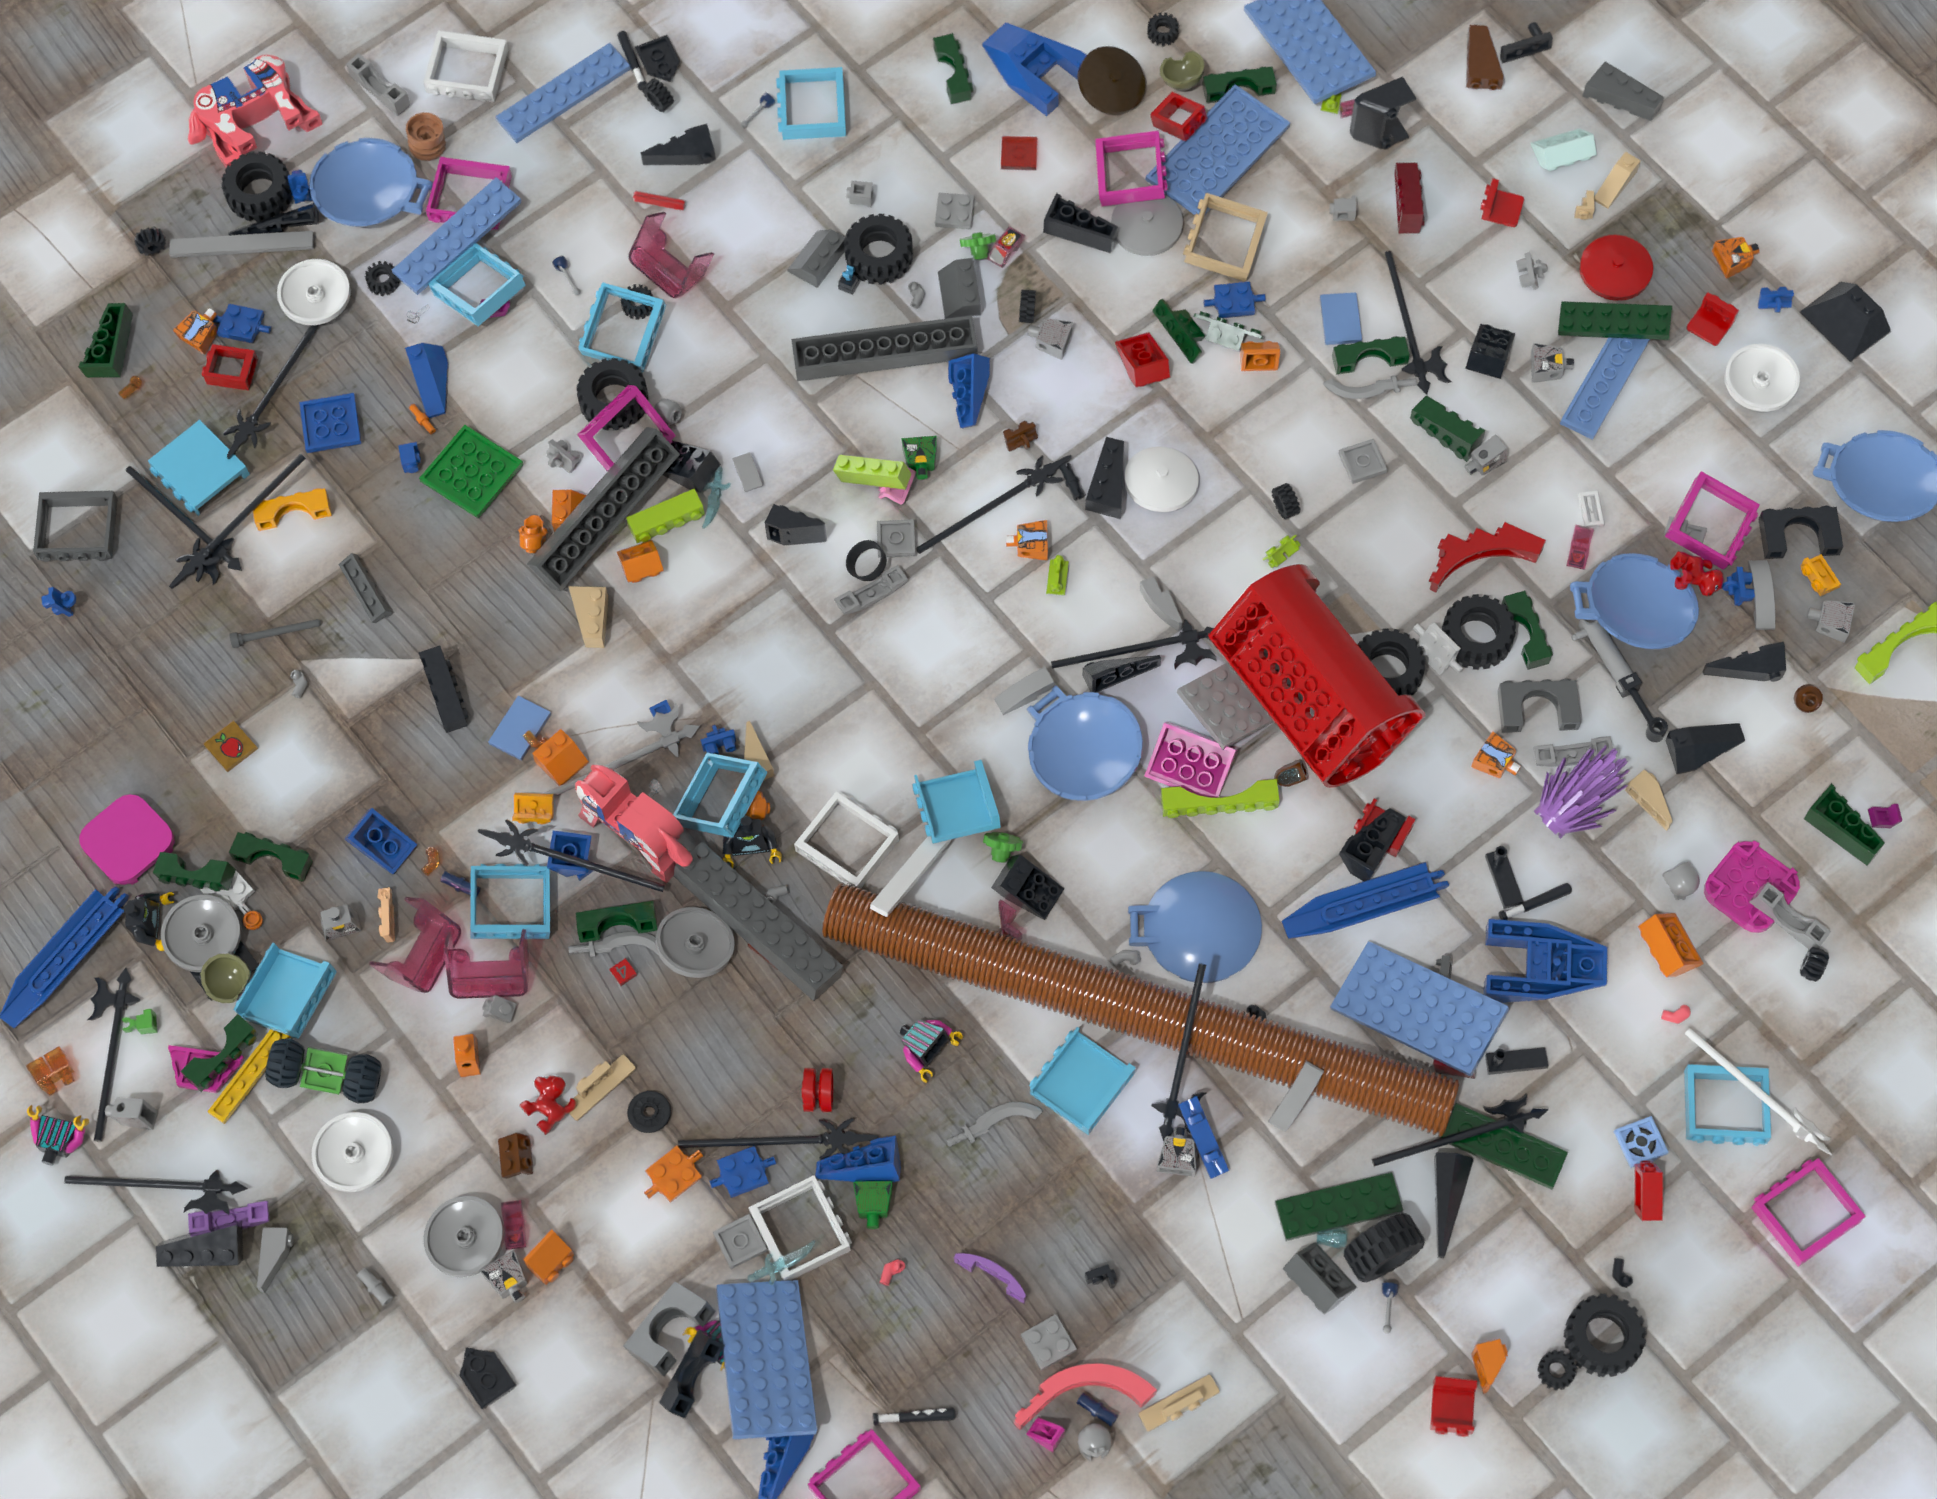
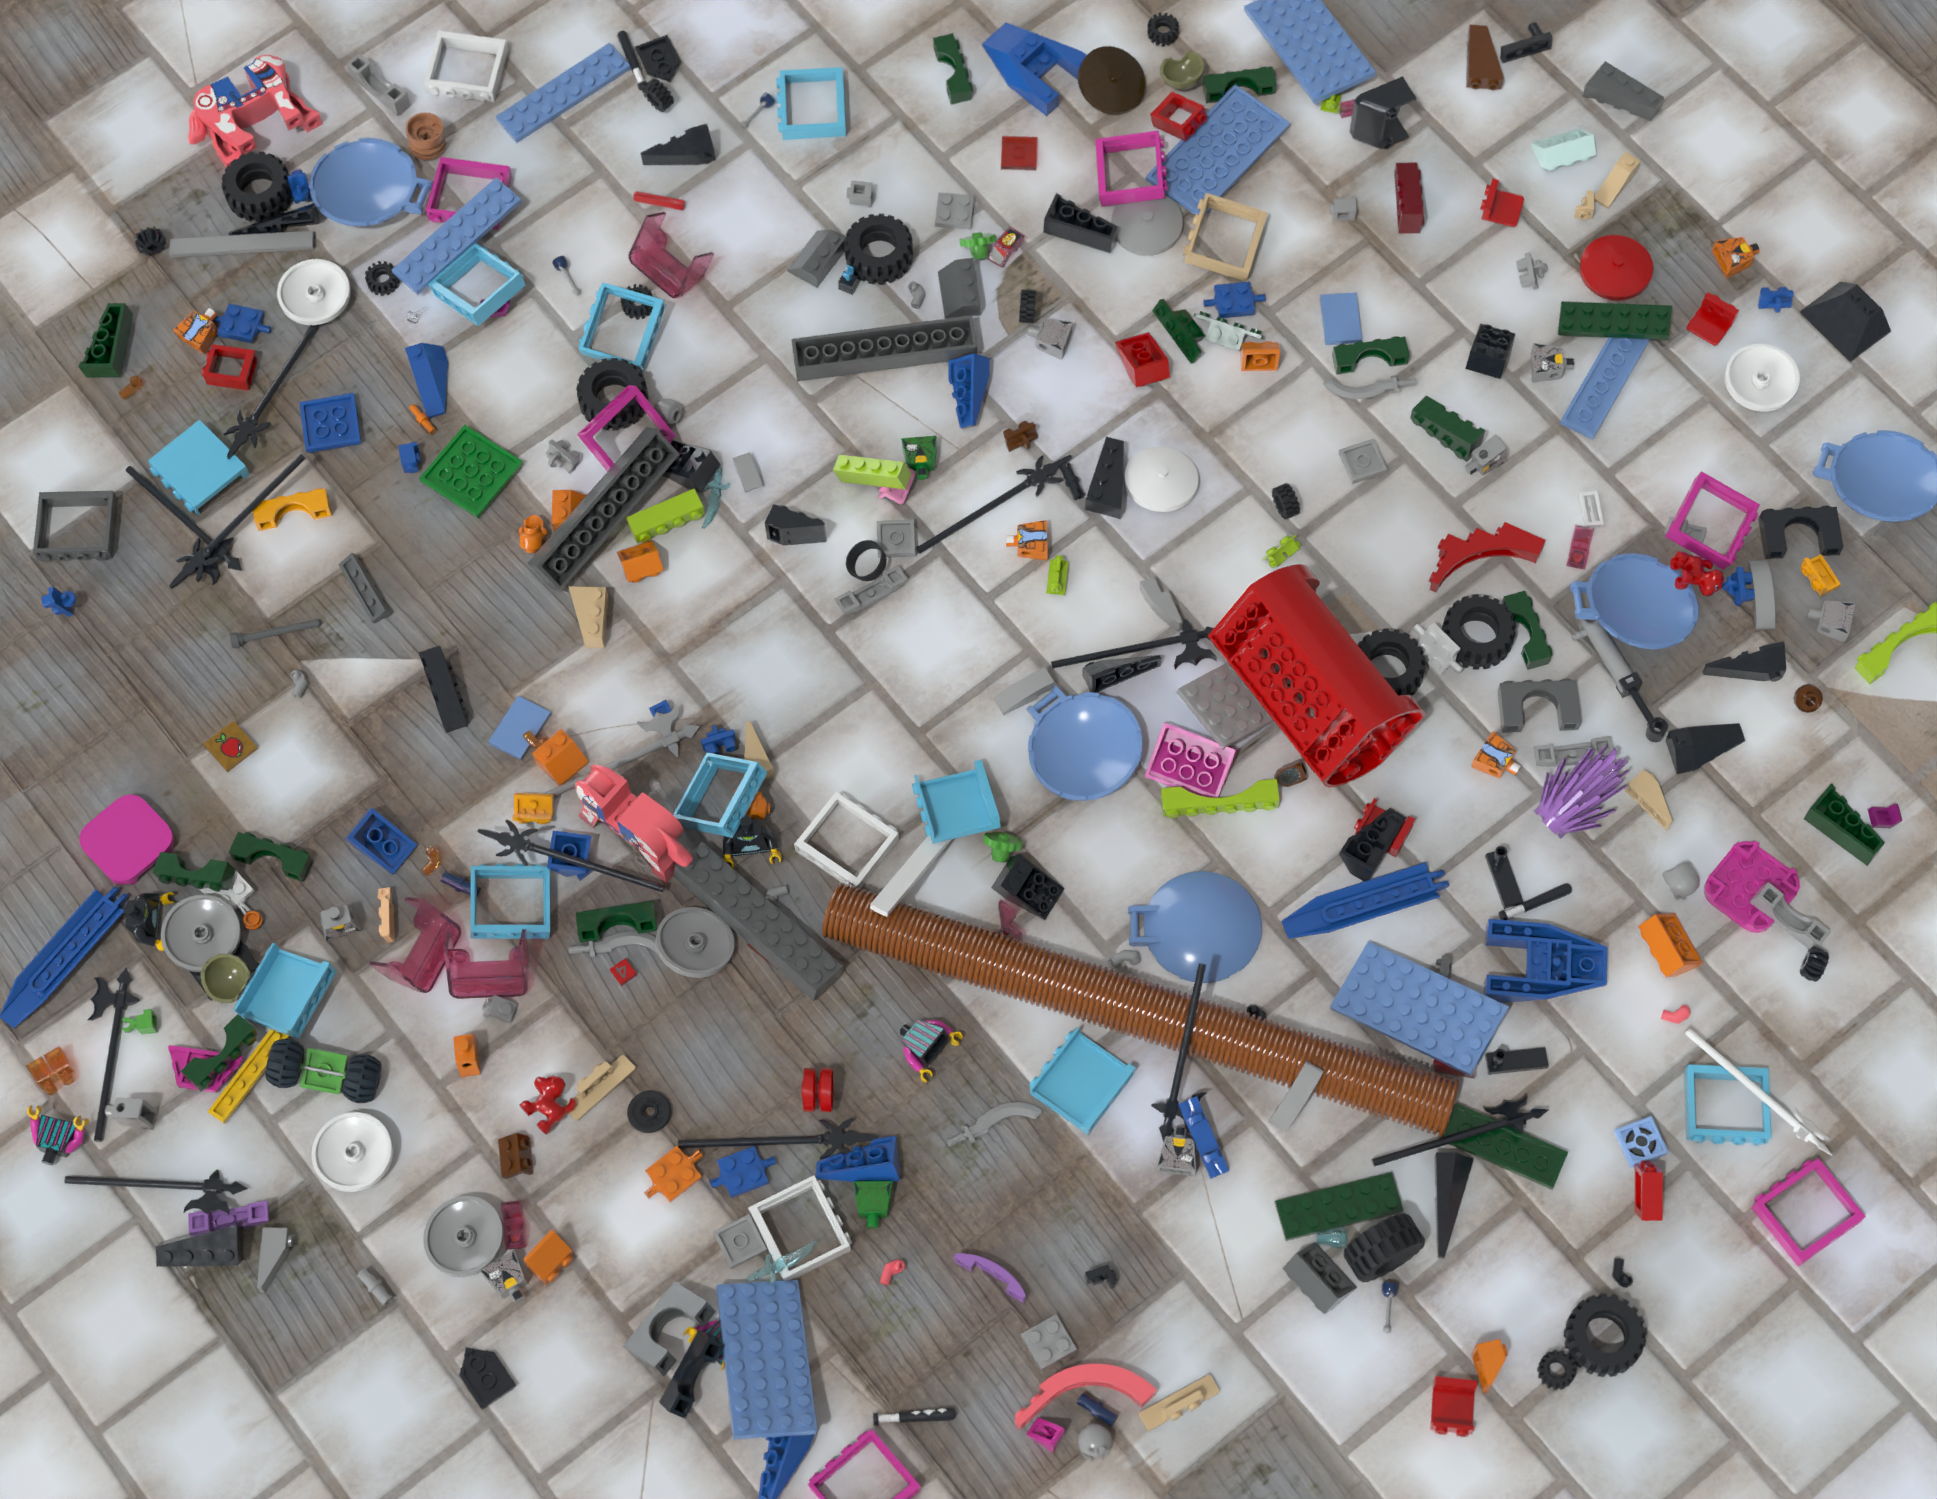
black piece [1385,251,1453,395] -> none

